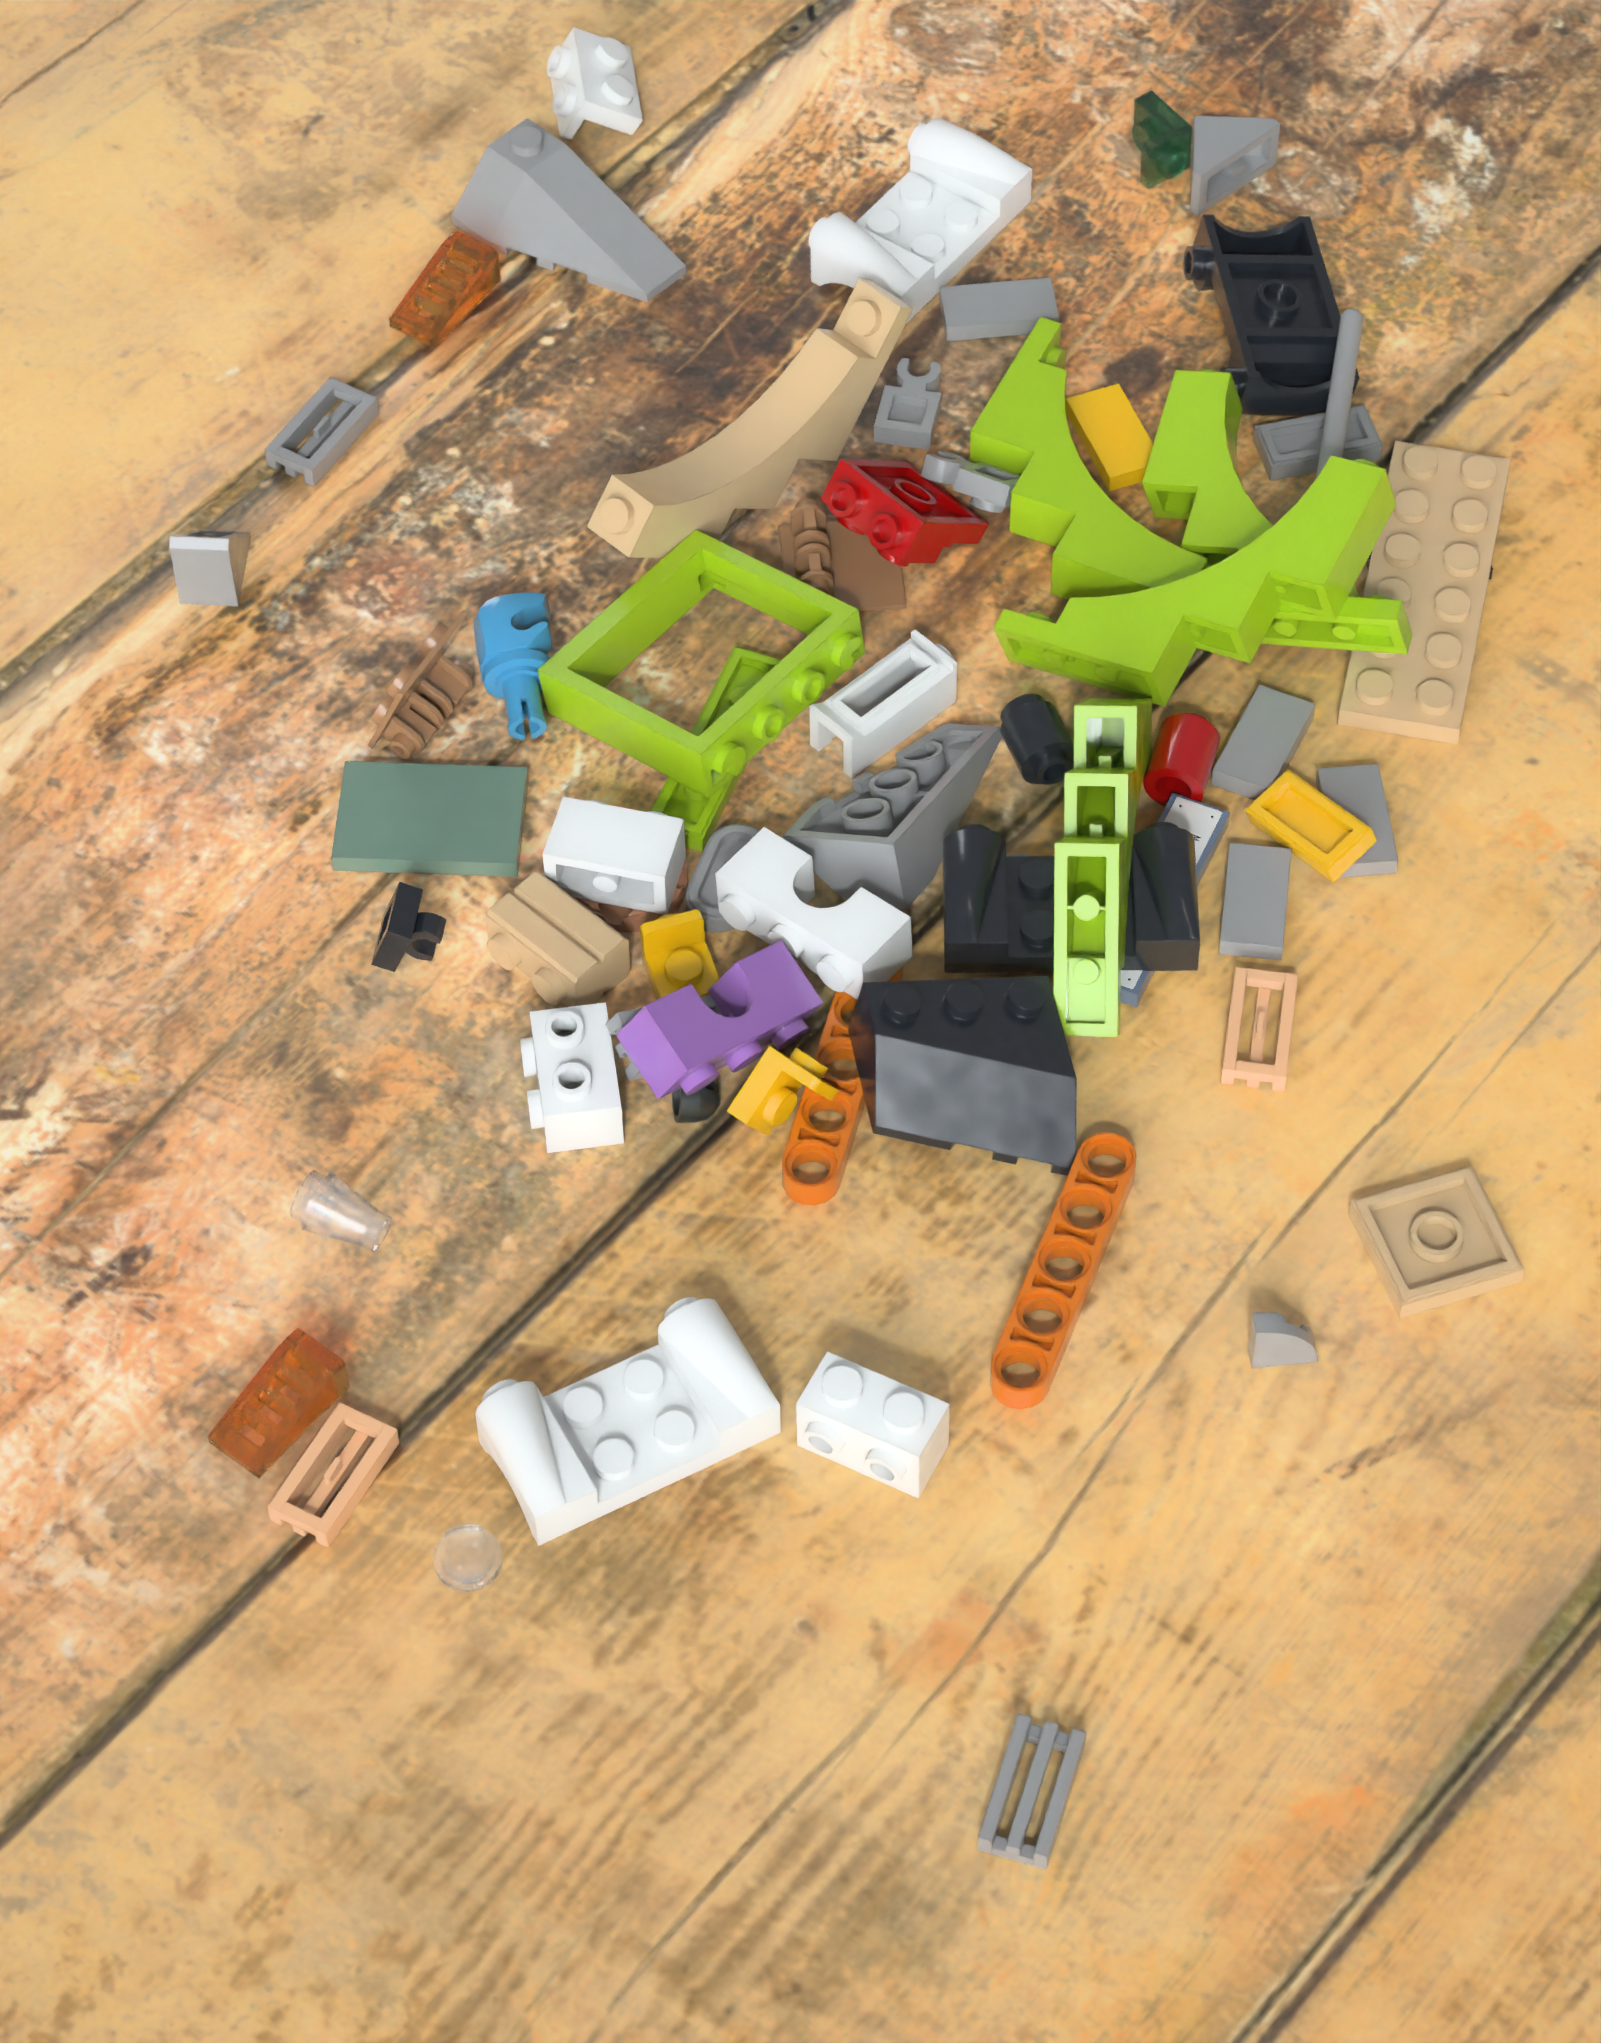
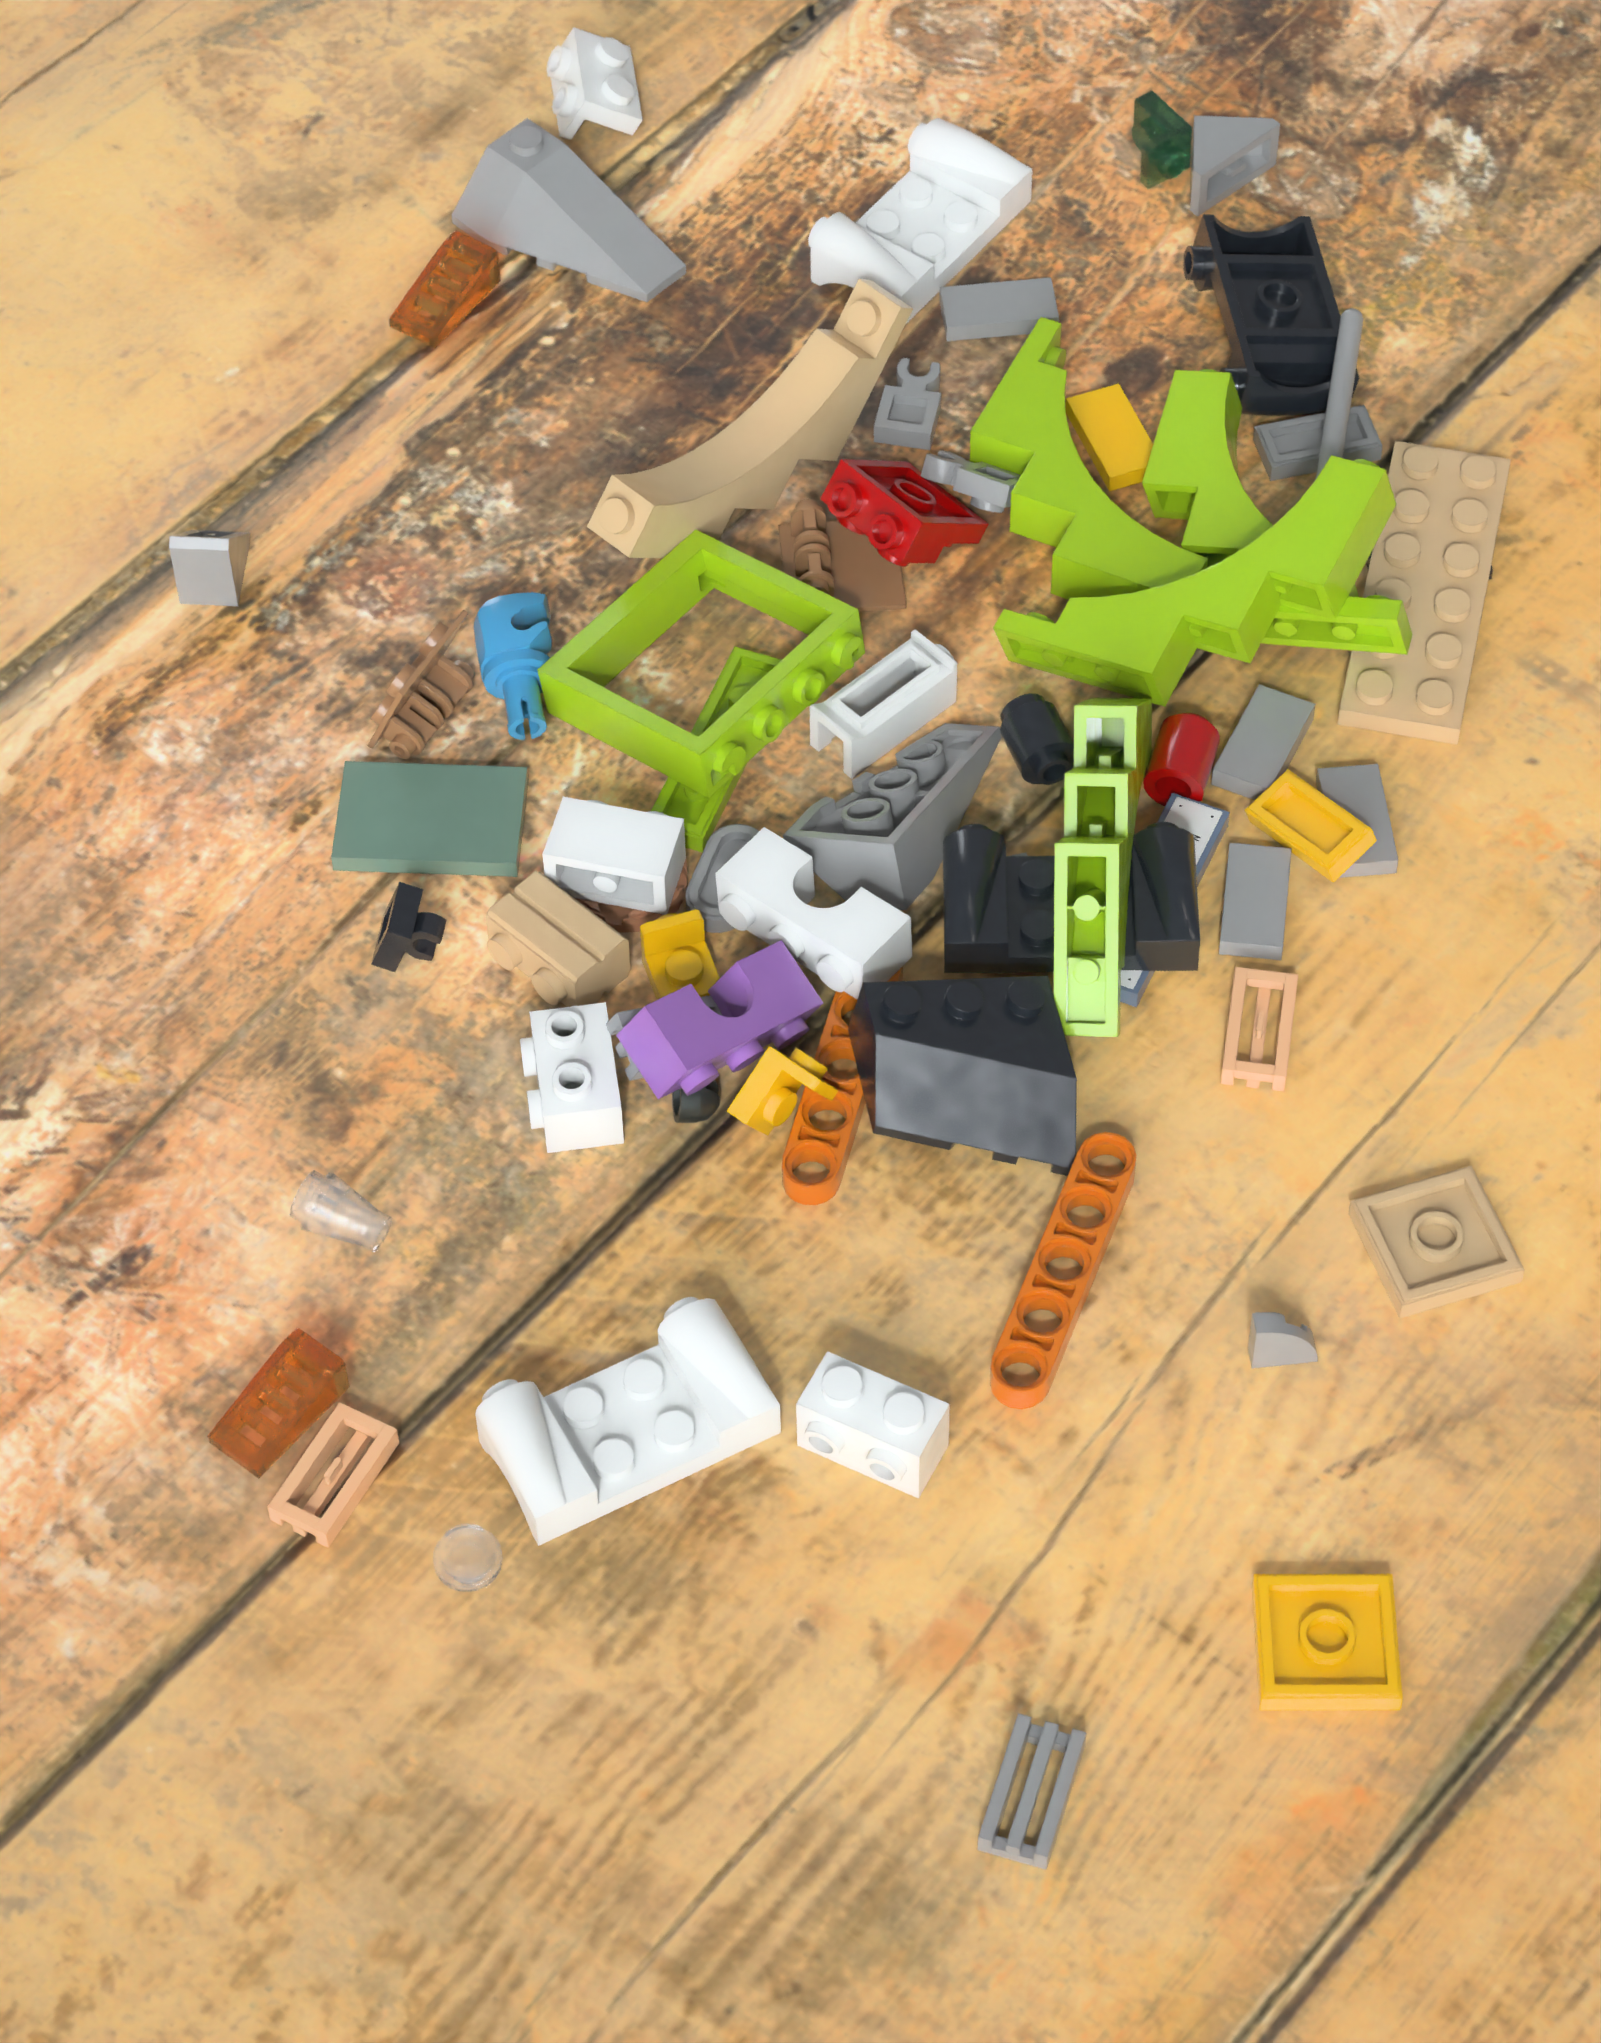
light grey tile [265,377,379,487] -> none
none -> yellow tile [1252,1574,1403,1710]

